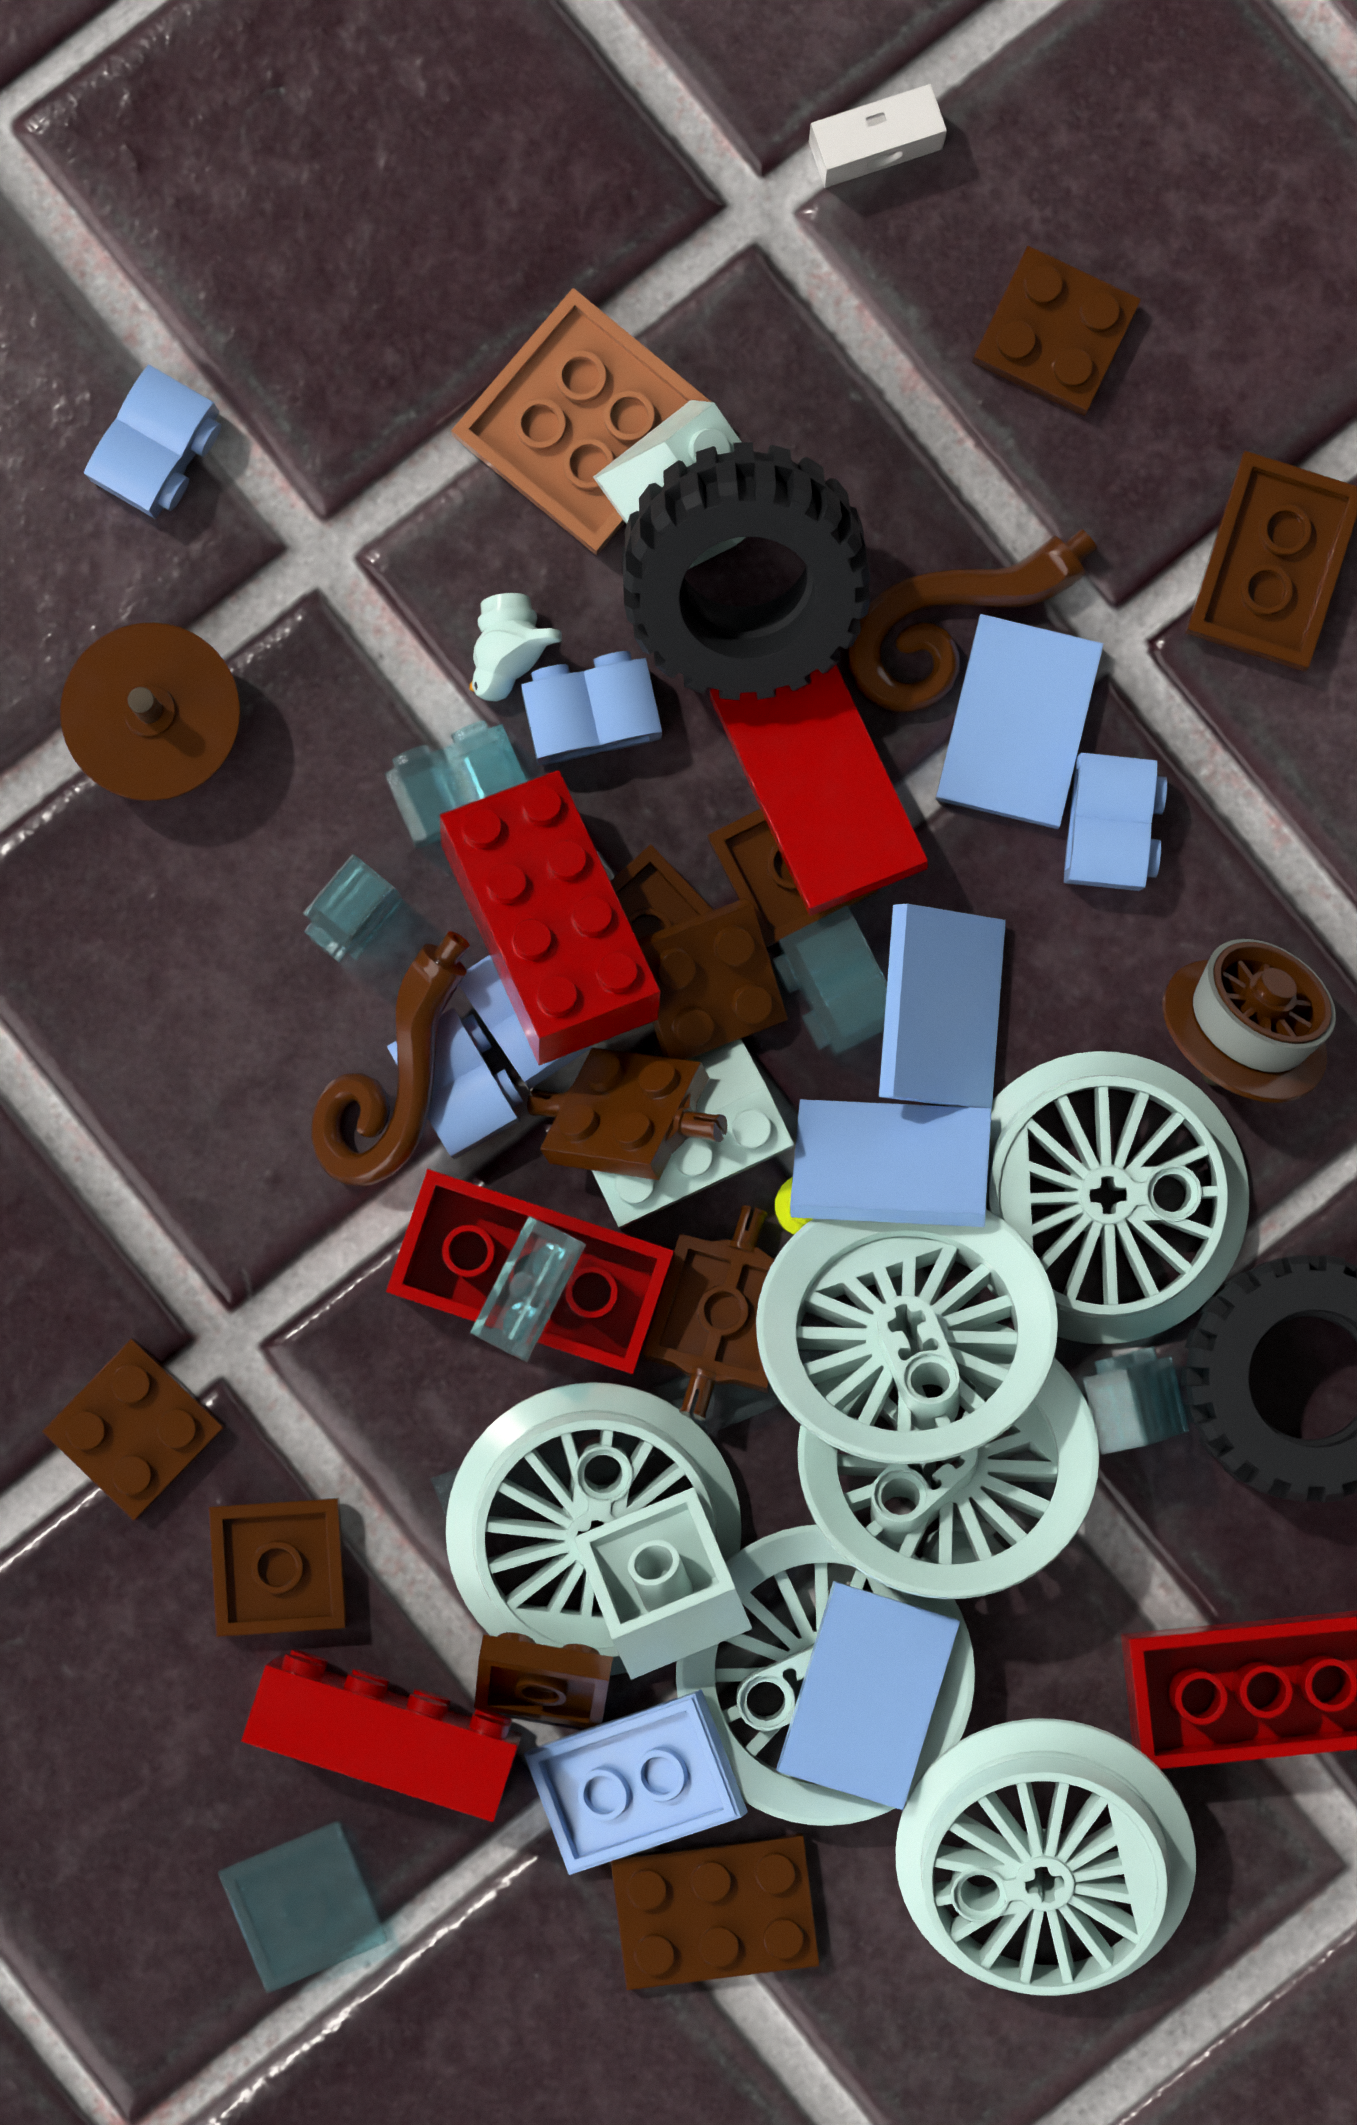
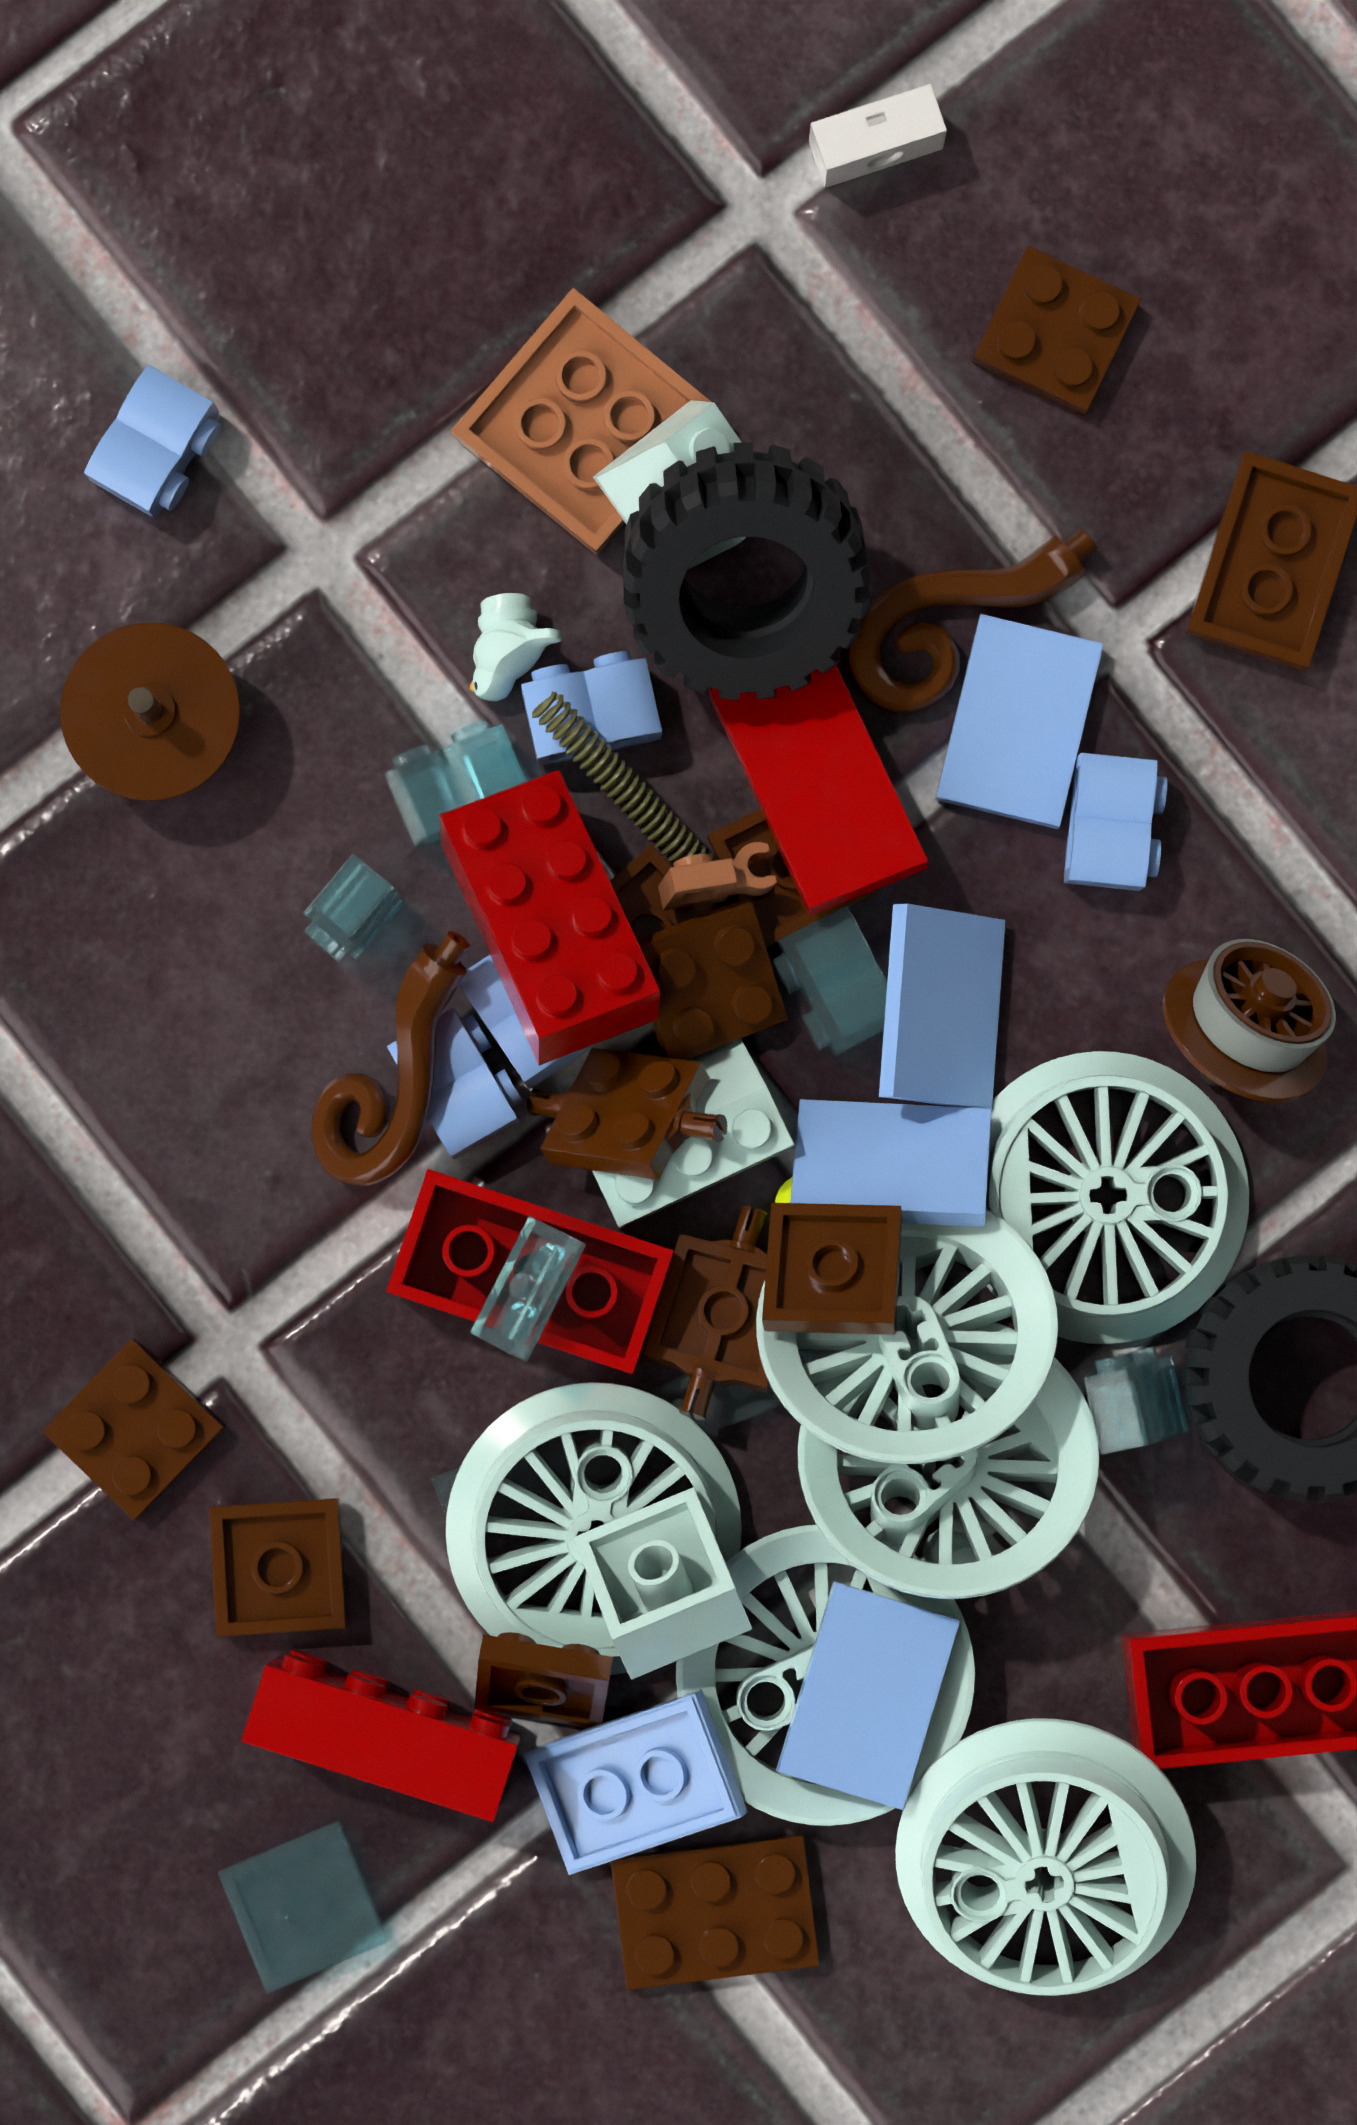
none -> olive piece [532,691,717,862]
none -> nougat plate [658,842,777,911]
none -> reddish brown plate [762,1203,903,1335]

